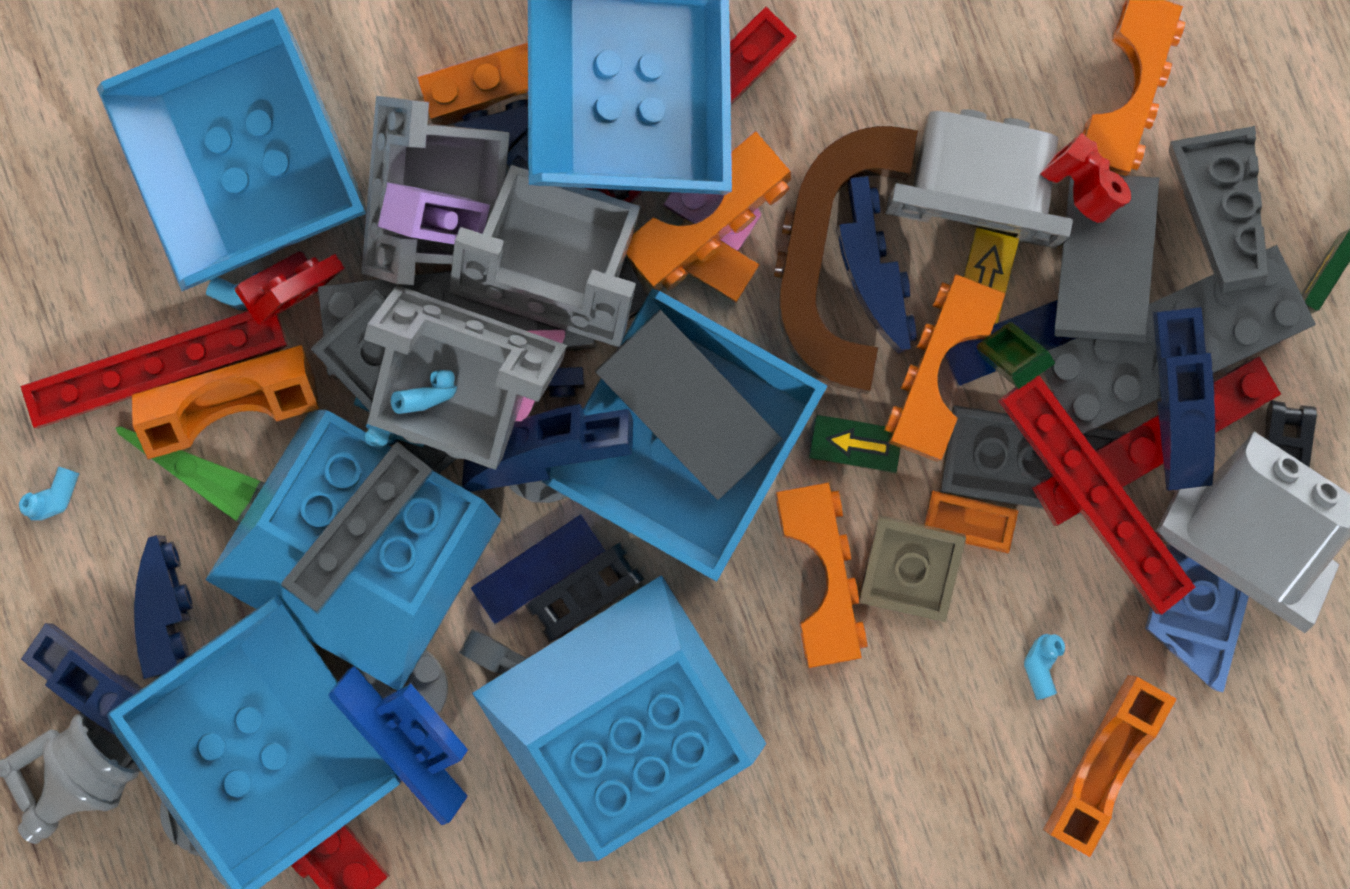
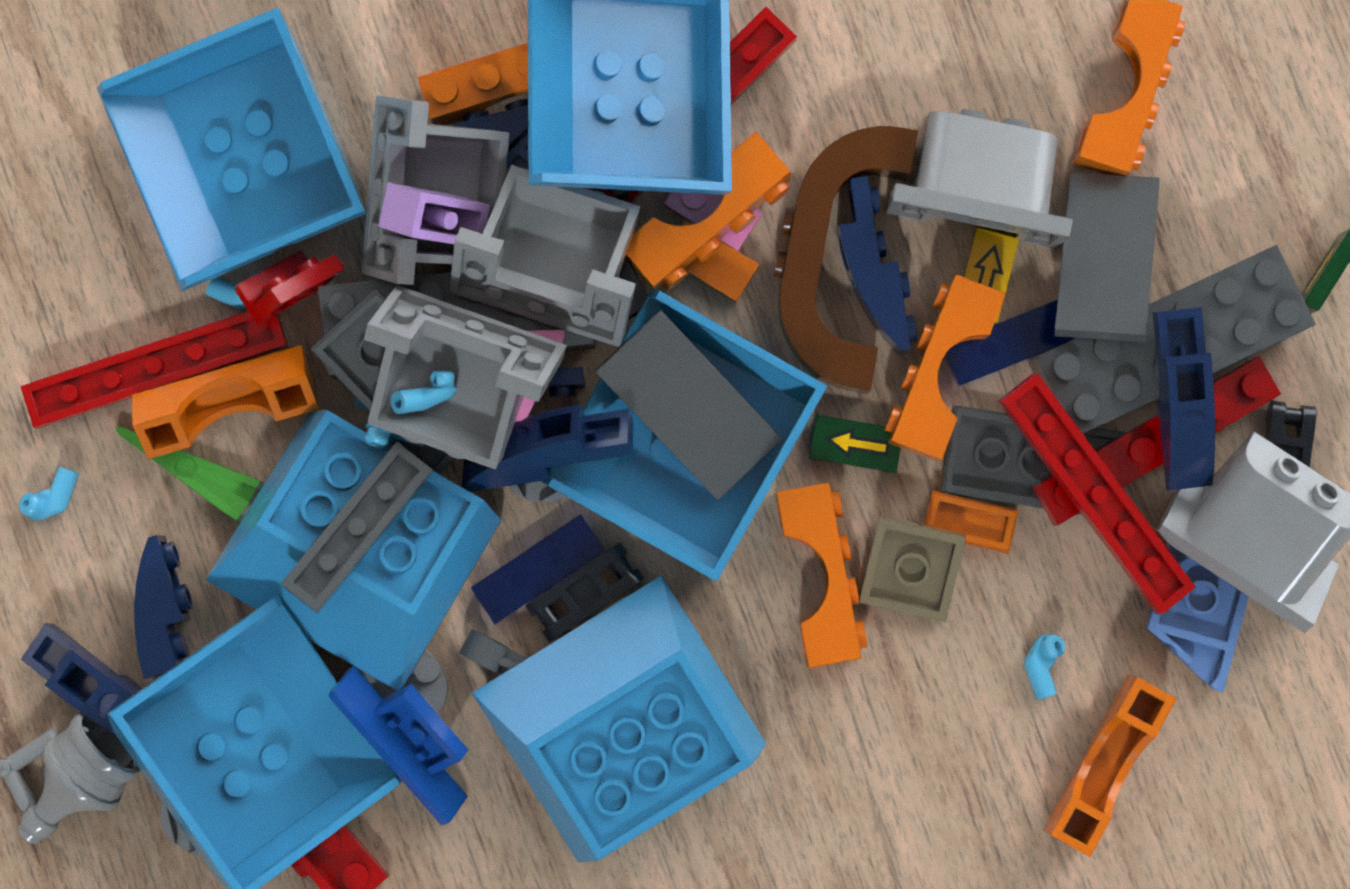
dark green tile [976,322,1056,389] -> none
red leg [1040,133,1131,223] -> none
dark grey wing [1168,126,1268,293] -> none

